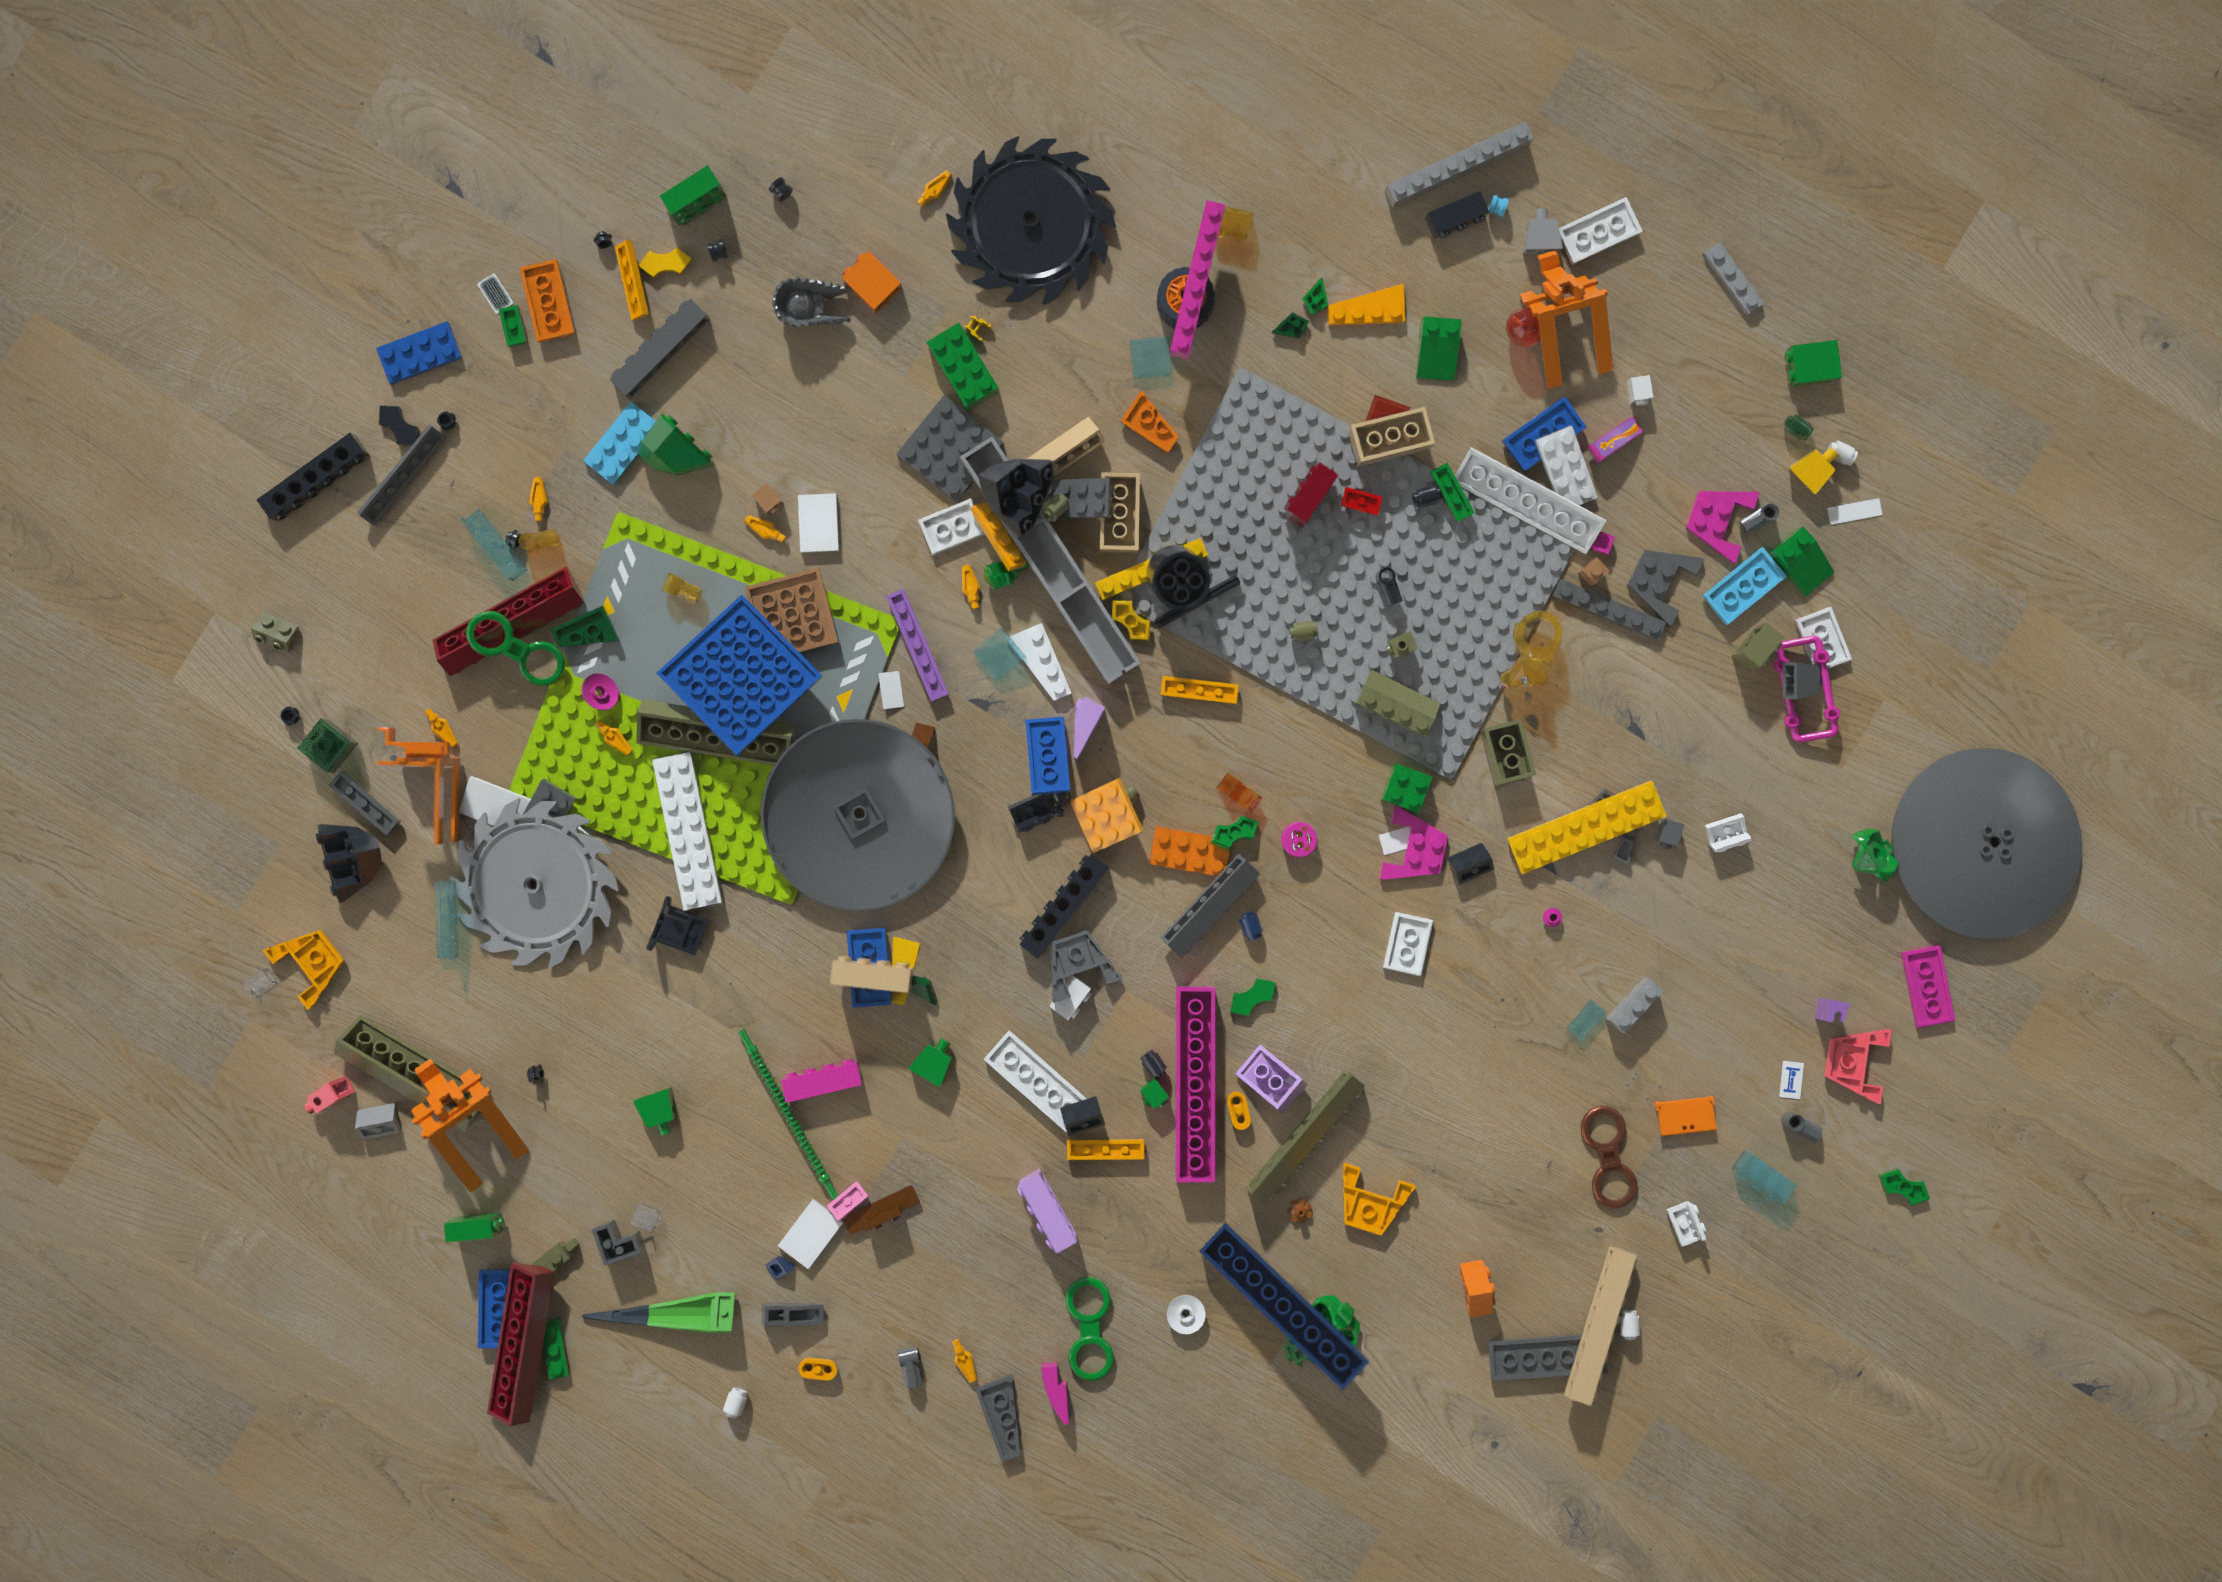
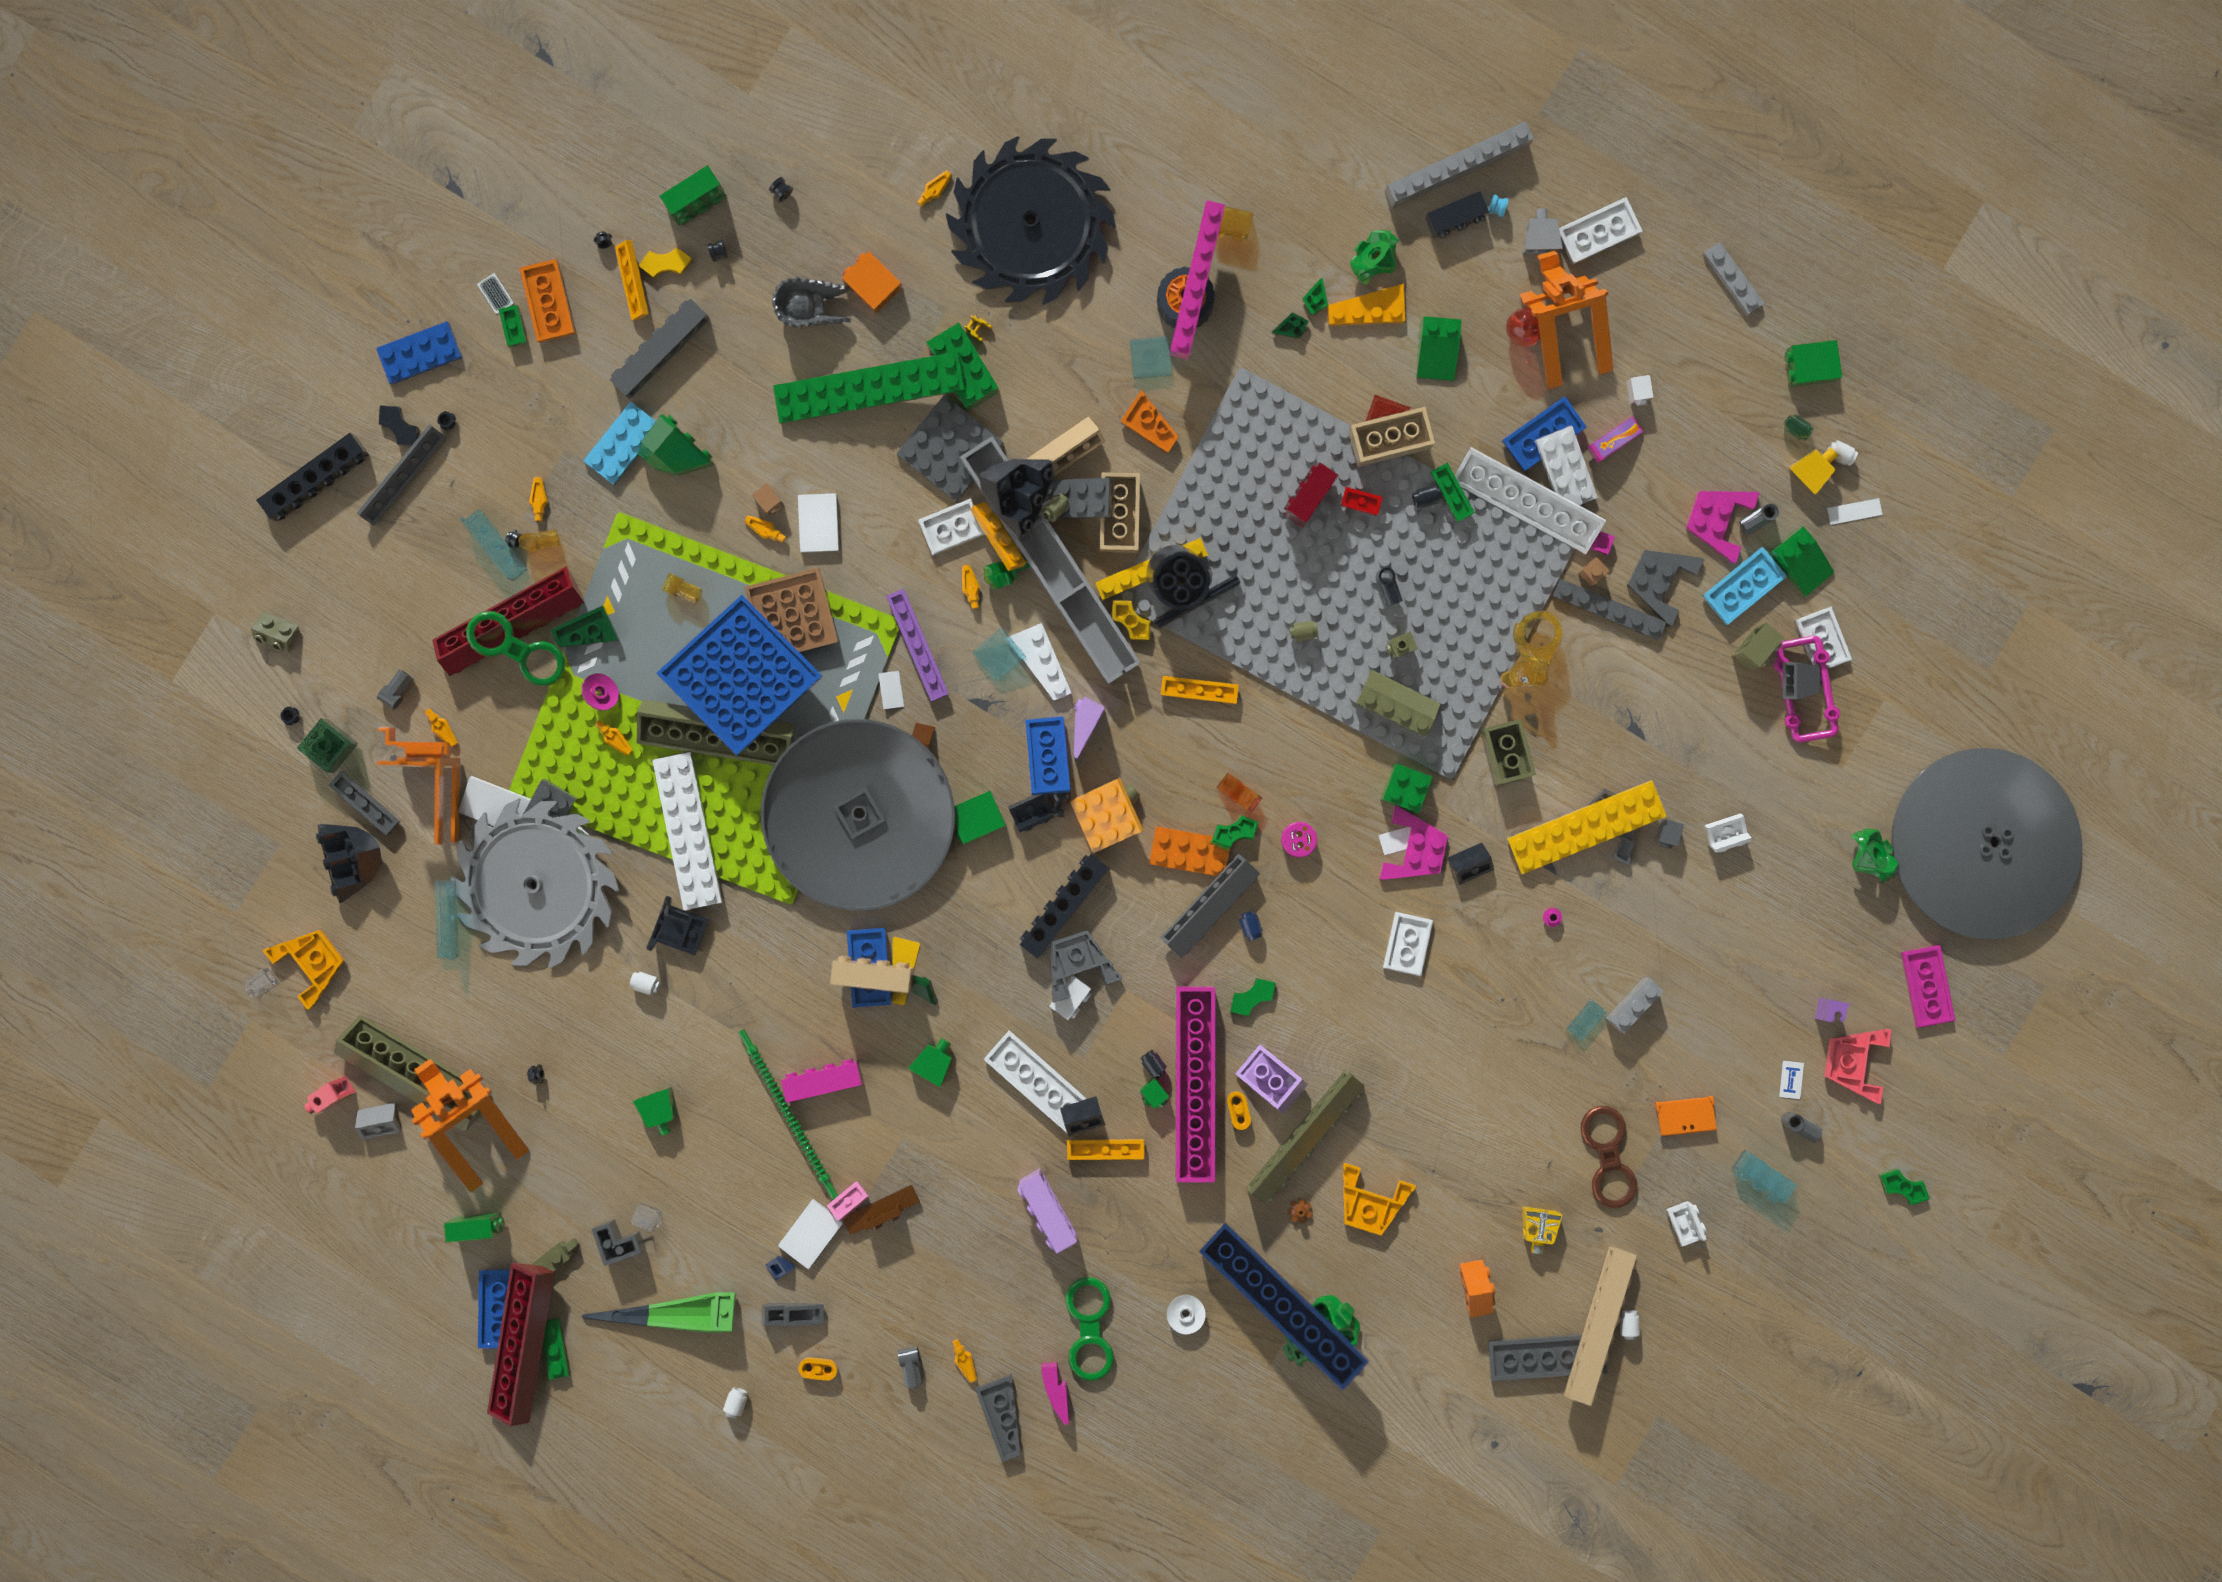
none -> dark grey piece [377,669,414,710]
none -> white brick [630,972,660,996]
none -> green plate [773,351,965,424]
none -> green brick [954,790,1006,844]
none -> green piece [1350,230,1400,285]
none -> torso [1522,1206,1562,1254]

